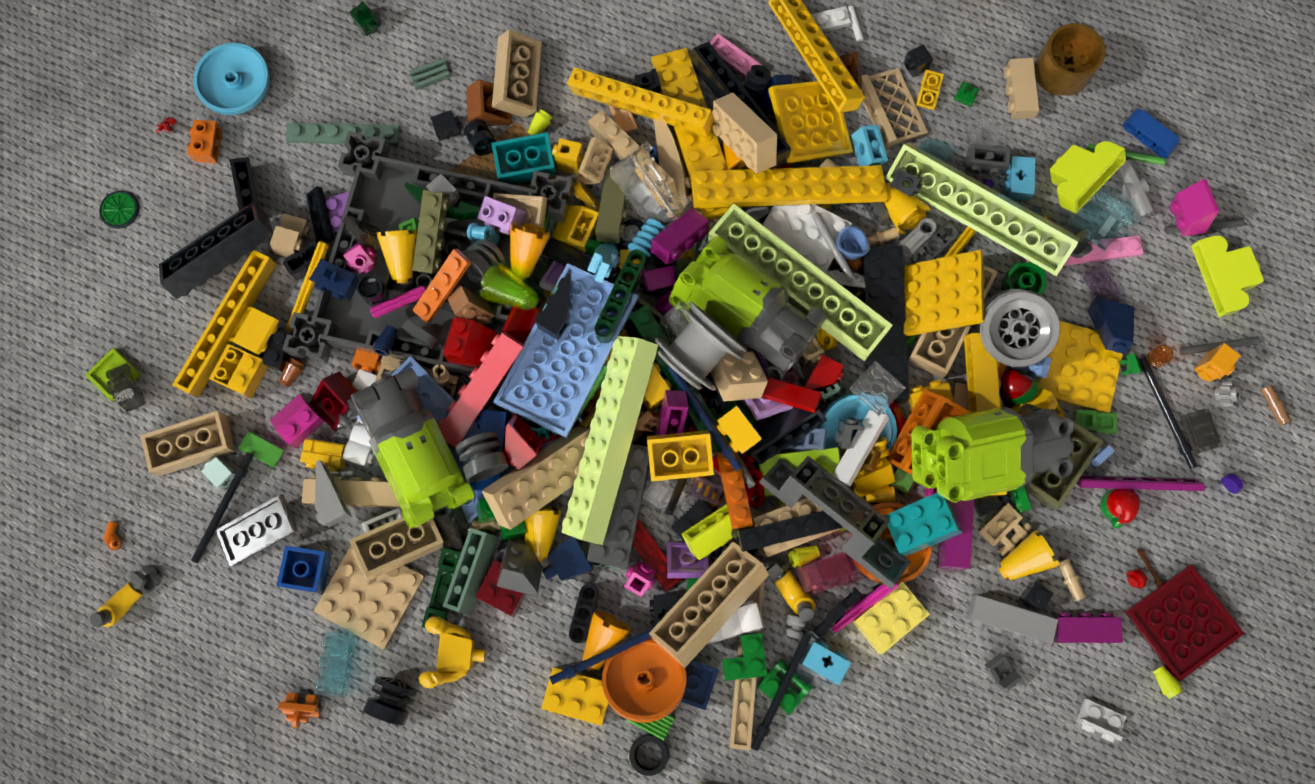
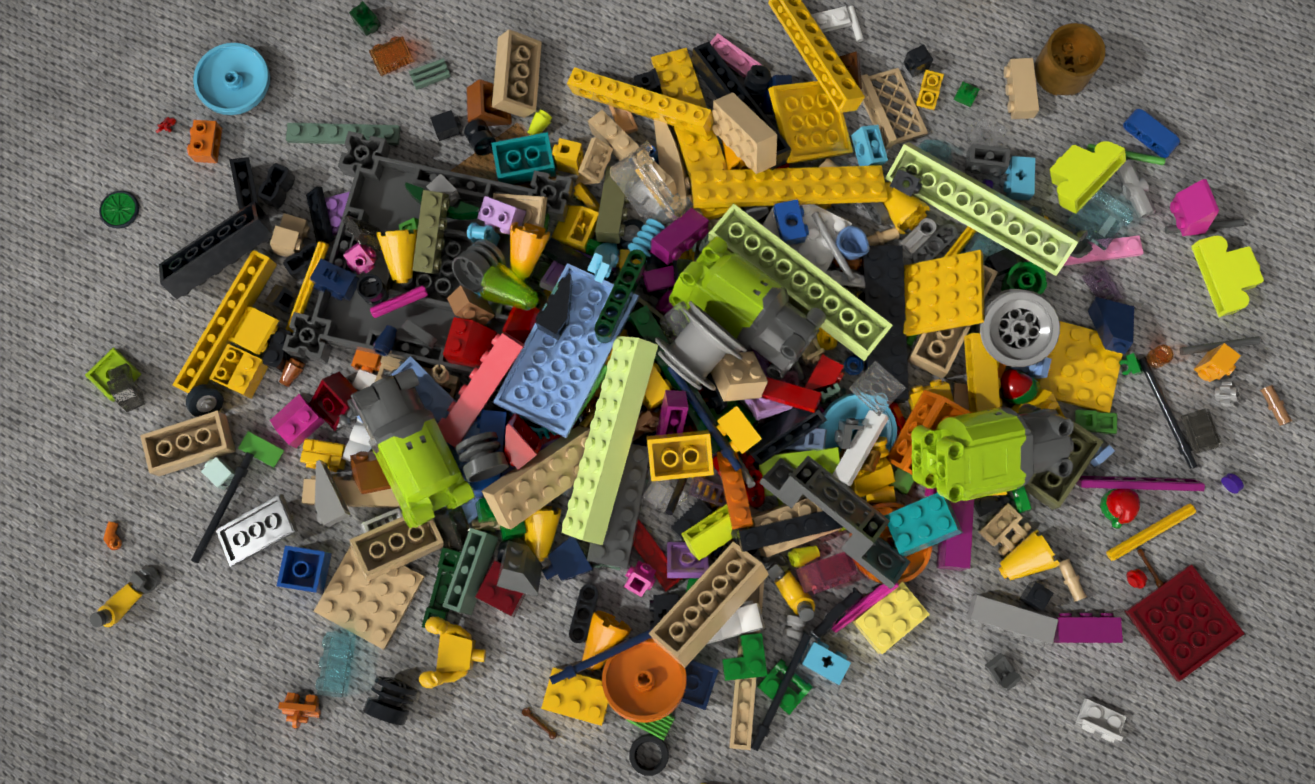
orange plate [413,249,472,323] -> none
neon yellow cone [1153,665,1184,699] -> none
none -> black wheel [186,384,224,417]
none -> black brick [258,163,295,209]
none -> black brick [265,284,298,313]
none -> dark orange slope [350,451,391,494]
none -> clear orange brick [369,36,415,76]
none -> reddish brown hinge [522,708,557,739]
none -> blue brick [773,199,809,246]
none -> blue plate [844,356,864,376]
none -> clear light blue brick [964,233,993,261]
none -> black brick [984,248,1018,277]
none -> yellow axle [1106,504,1196,561]

